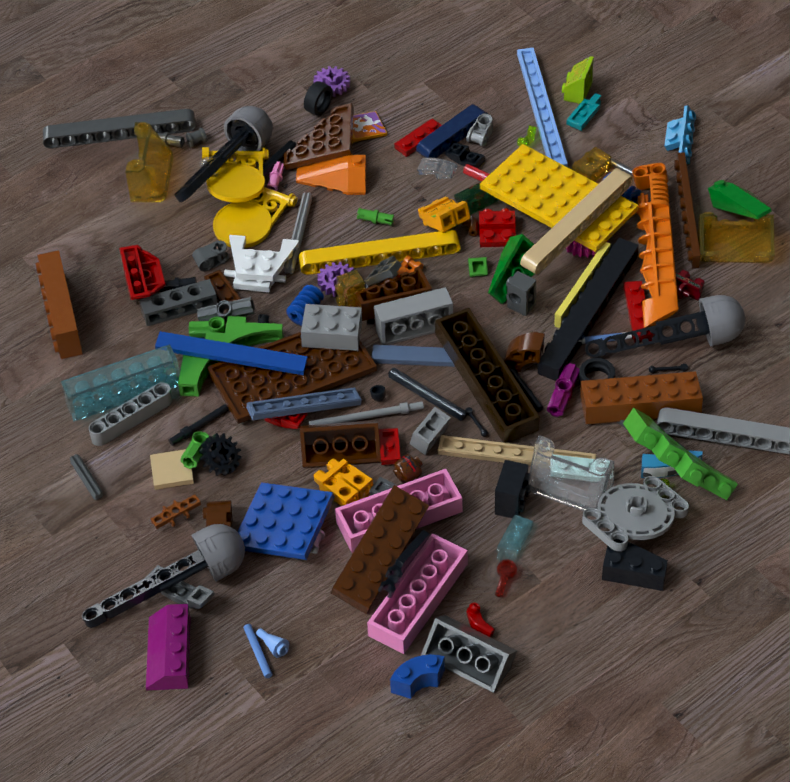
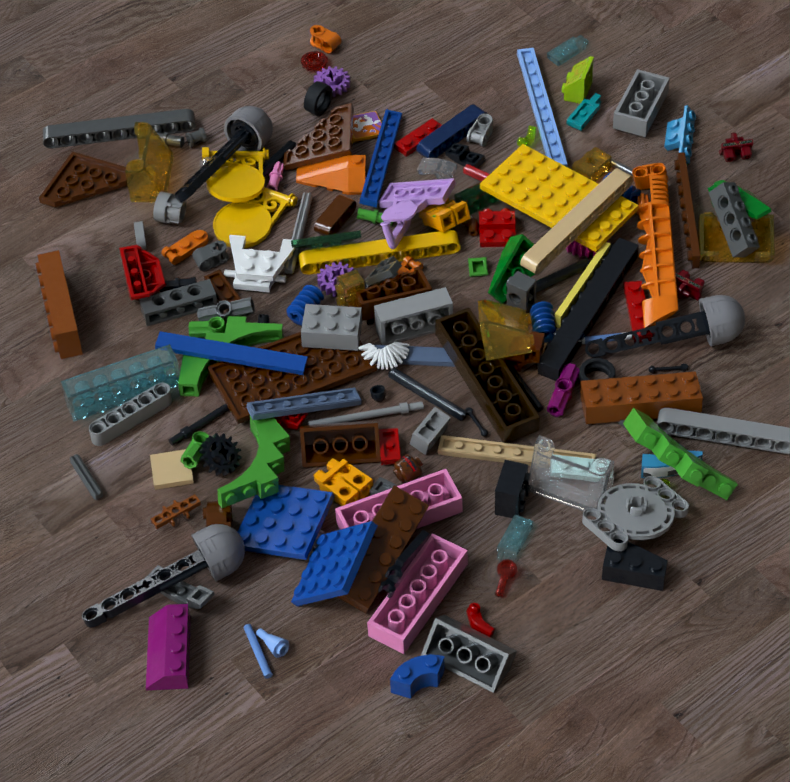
none -> reddish brown plate [39,151,135,207]
none -> light grey beam [134,221,147,250]
none -> light grey piece [153,191,187,224]
none -> orange plate [161,230,208,265]
none -> bright green arch [217,416,290,508]
none -> clear green wing [291,230,361,249]
none -> blue plate [291,521,378,606]
none -> clear red gear [301,51,328,72]
none -> orange piece [310,25,342,54]
none -> reddish brown beam [314,195,357,238]
none -> white hair [358,342,409,370]
none -> blue tile [359,109,402,208]
none -> lavender plate [378,178,456,249]
none -> clear yellow windscreen [478,299,535,360]
none -> blue piece [530,301,556,343]
none -> black axle [536,258,590,293]
none -> clear light blue hinge [547,35,589,66]
none -> light grey brick [613,69,670,137]
none -> dark grey brick [709,182,760,257]
none -> dark red hips [719,132,754,162]

